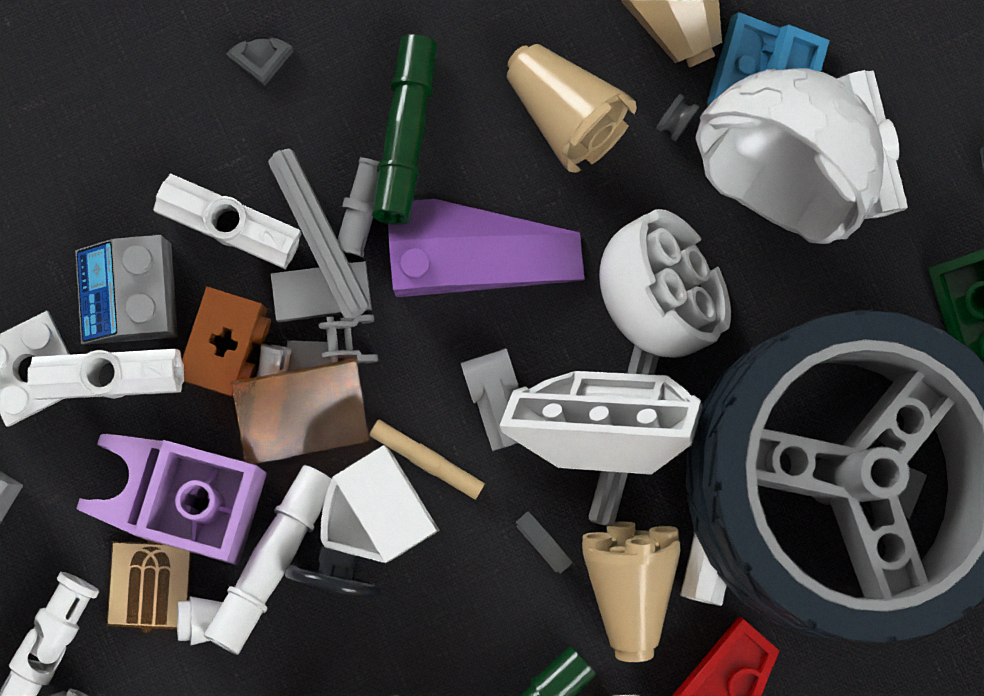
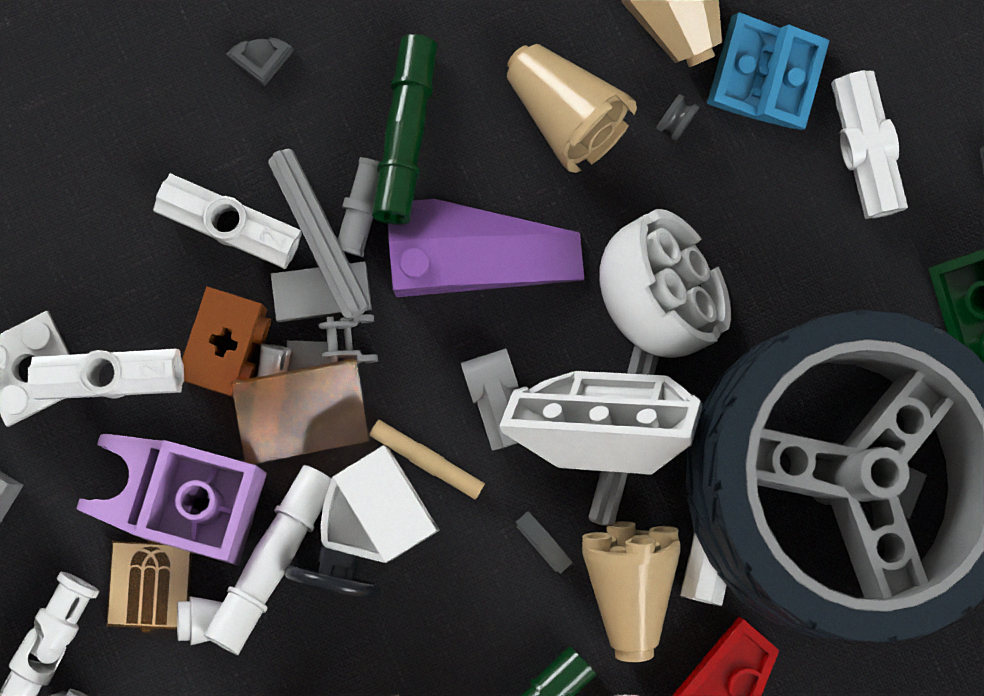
light grey slope [75,235,178,345] -> none
white piece [695,68,884,244] -> none

